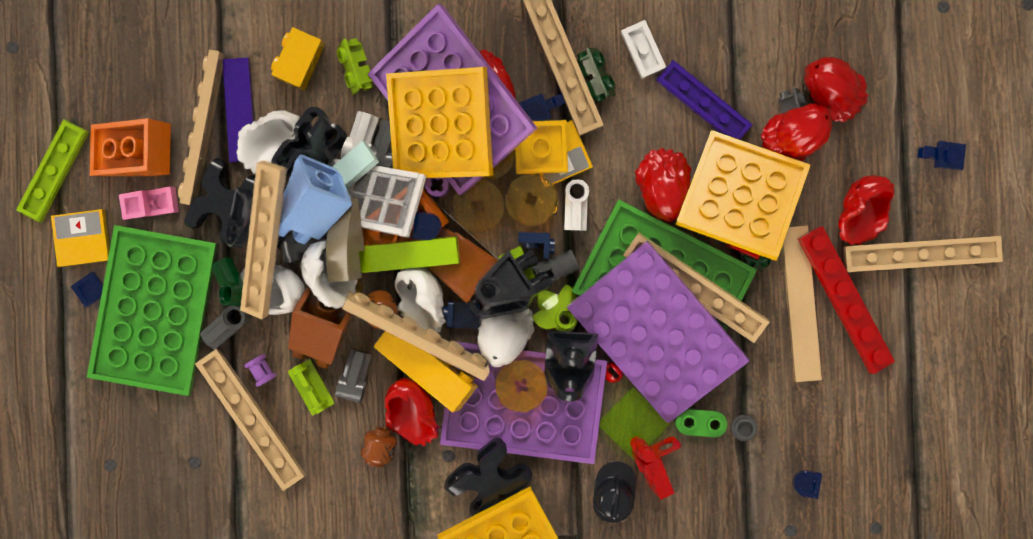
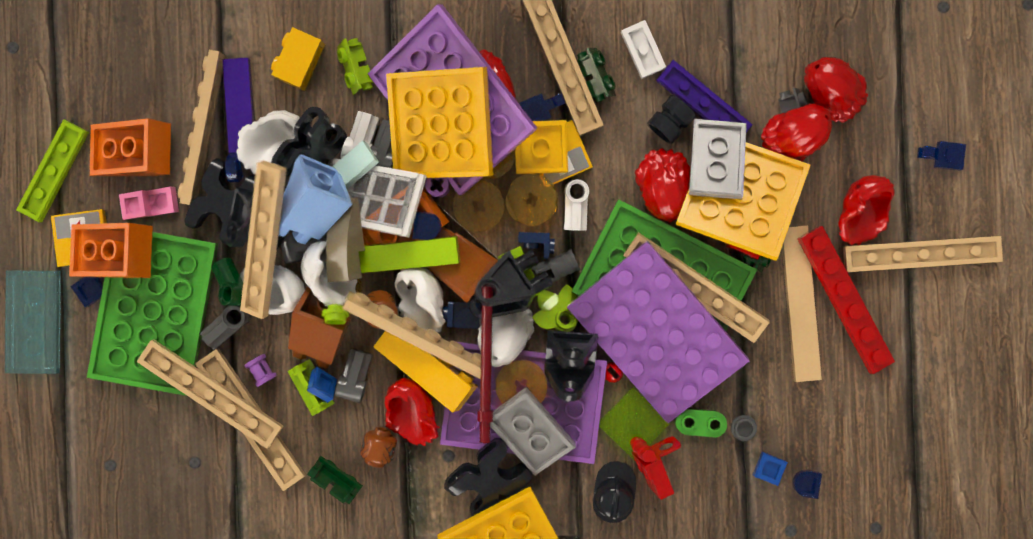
none -> clear light blue tile [5,270,61,374]
none -> orange slope [69,223,153,278]
none -> tan plate [137,339,283,449]
none -> clear blue tile [225,152,243,183]
none -> blue tile [307,367,337,403]
none -> dark green hinge [307,456,363,504]
none -> lime plate [322,304,349,325]
none -> dark red bar [477,286,493,443]
none -> light grey tile [490,387,576,476]
none -> black wheel [647,95,696,145]
none -> tile [689,119,747,199]
none -> blue tile [753,451,788,486]

